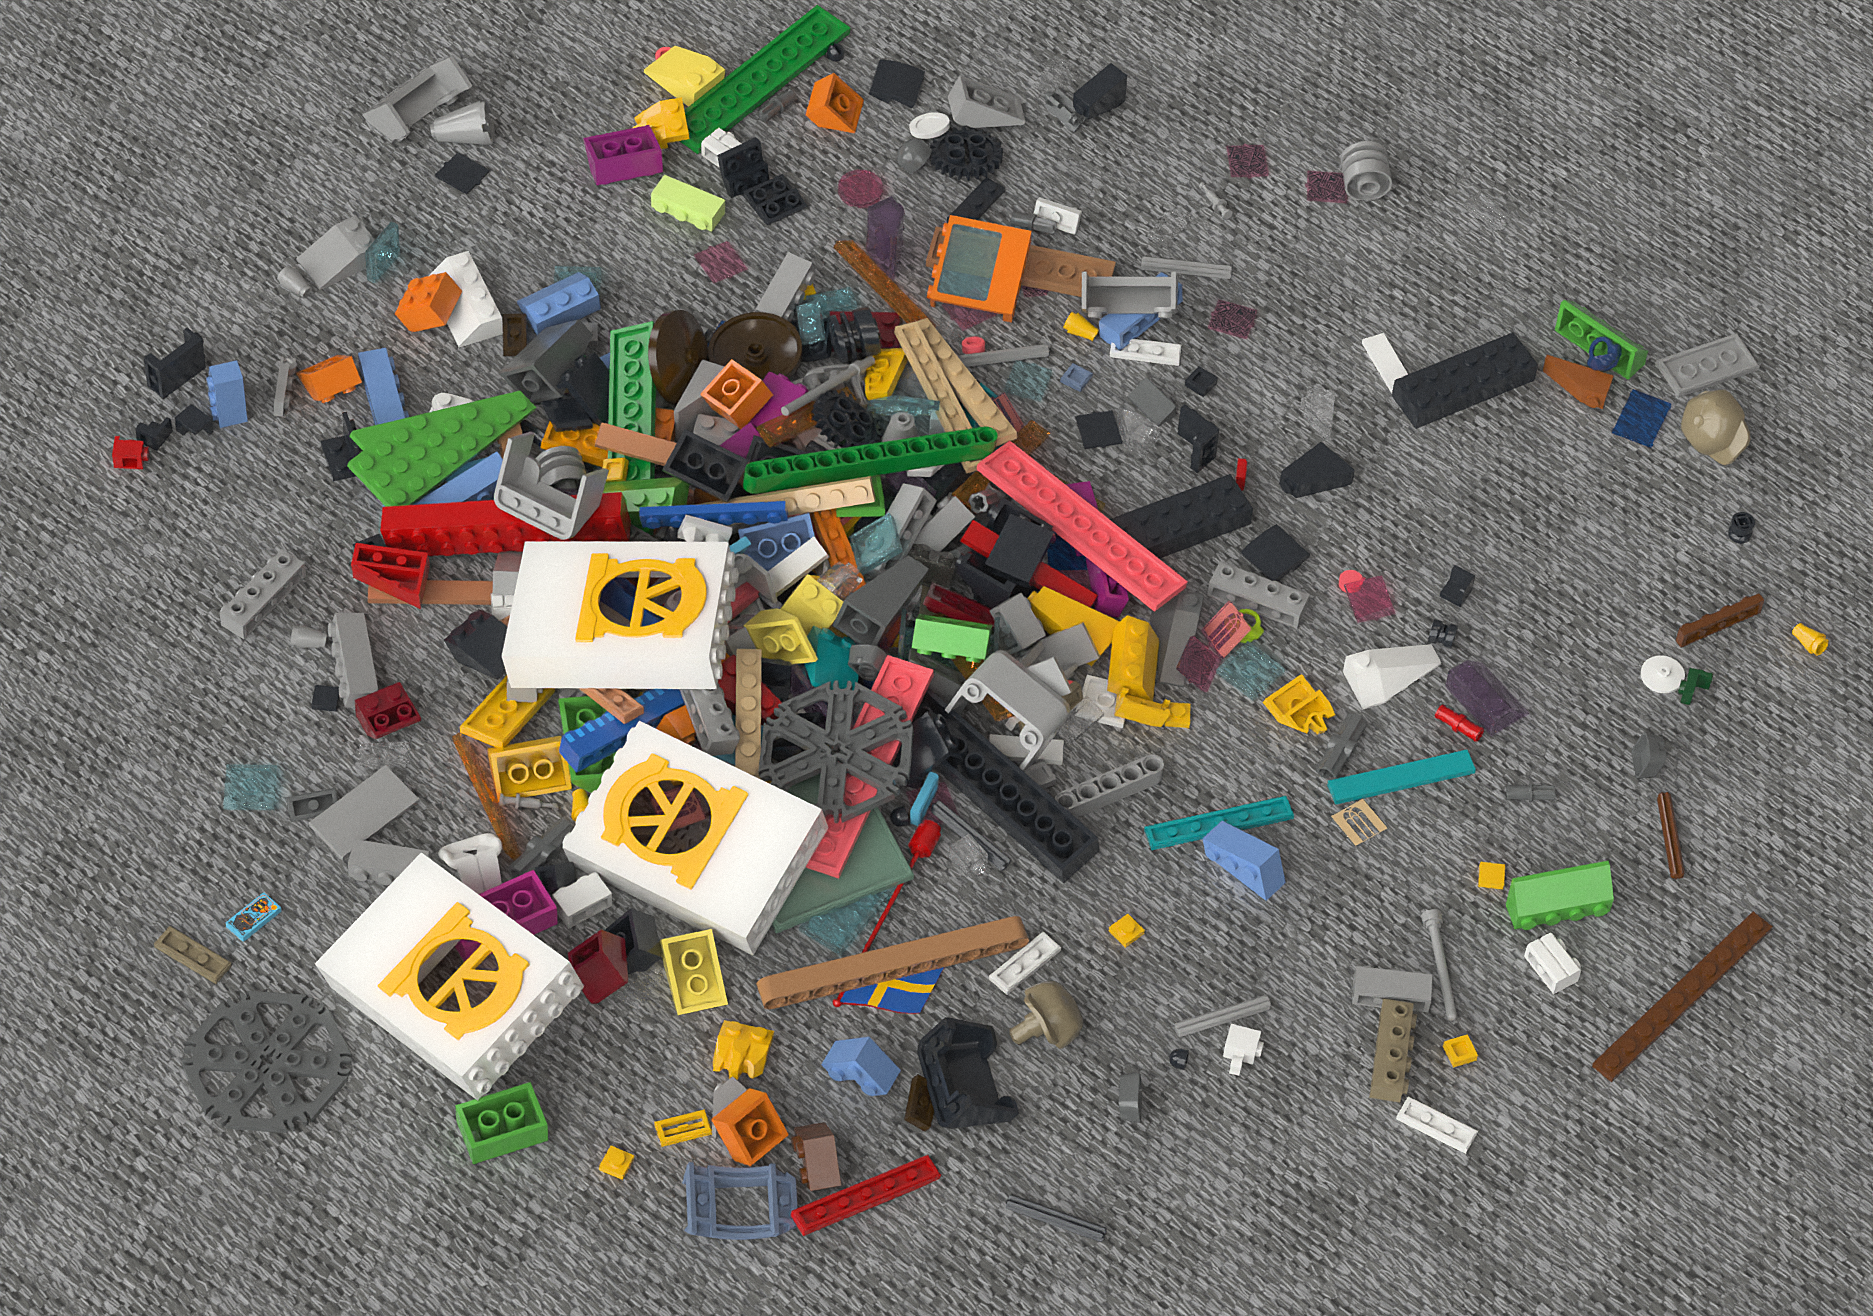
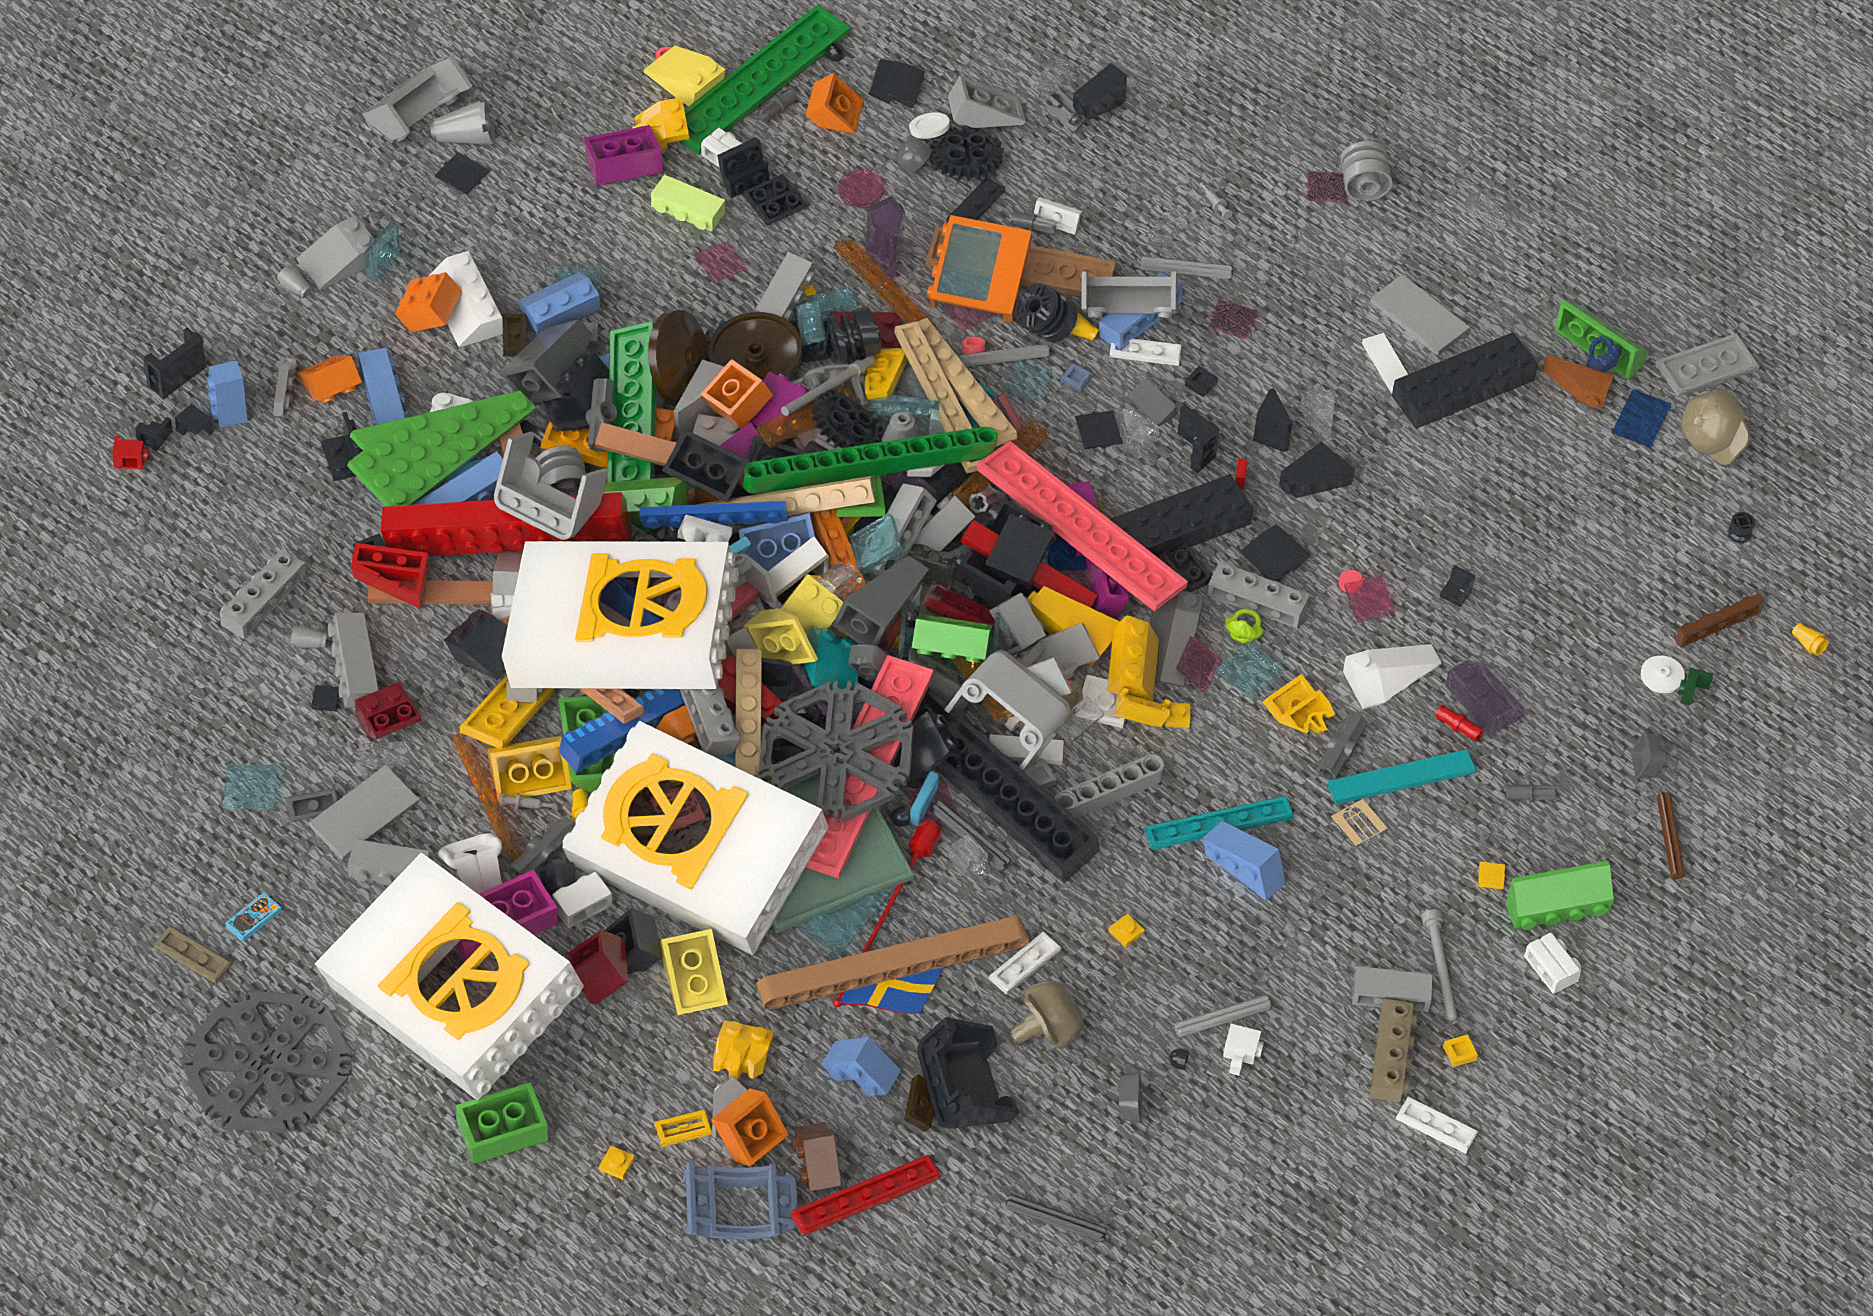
yellow tile [602,458,629,482] -> none
clear pink piece [1201,601,1251,659] -> none
clear pink piece [1226,144,1268,179] -> none
black wheel [1428,619,1458,649] -> none
reddish brown plate [1592,911,1773,1082] -> none
none -> dark grey piece [586,378,617,452]
none -> black wheel [1015,283,1077,343]
none -> black slope [1157,542,1212,592]
none -> black slope [1253,388,1293,452]
none -> light grey tile [1370,274,1470,355]

